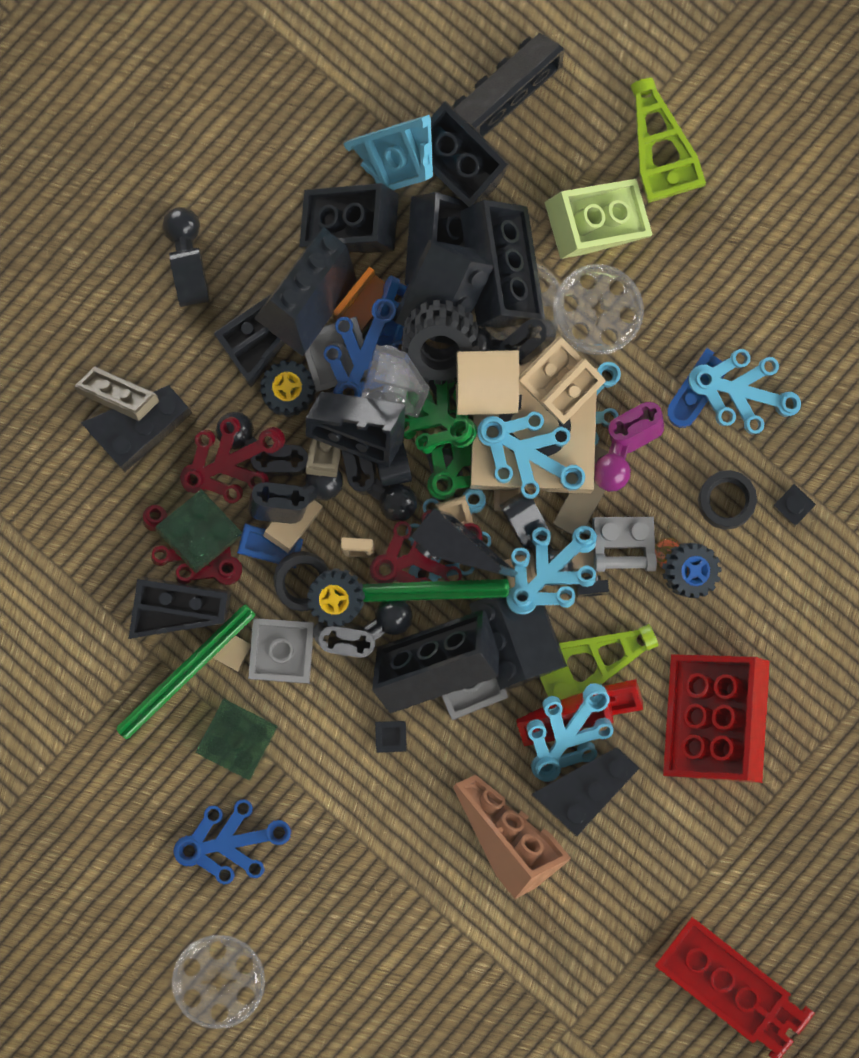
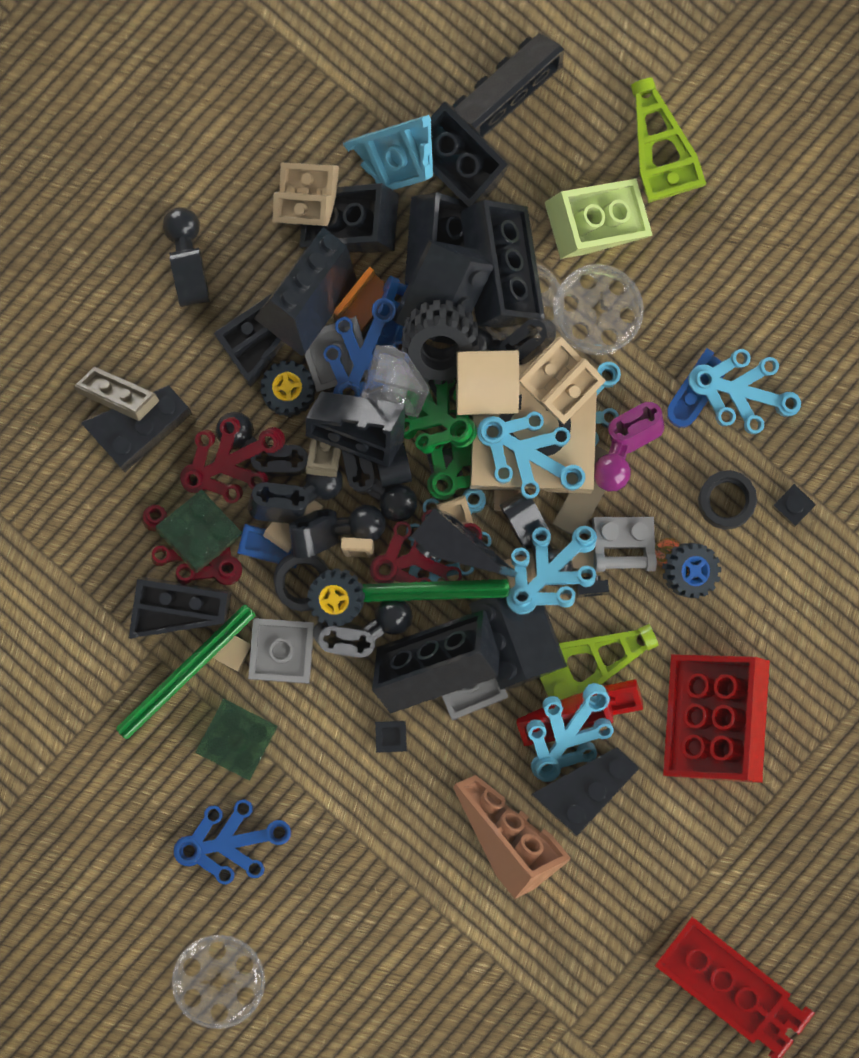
none -> tan slope [272,162,339,226]
none -> black beam [289,504,386,558]

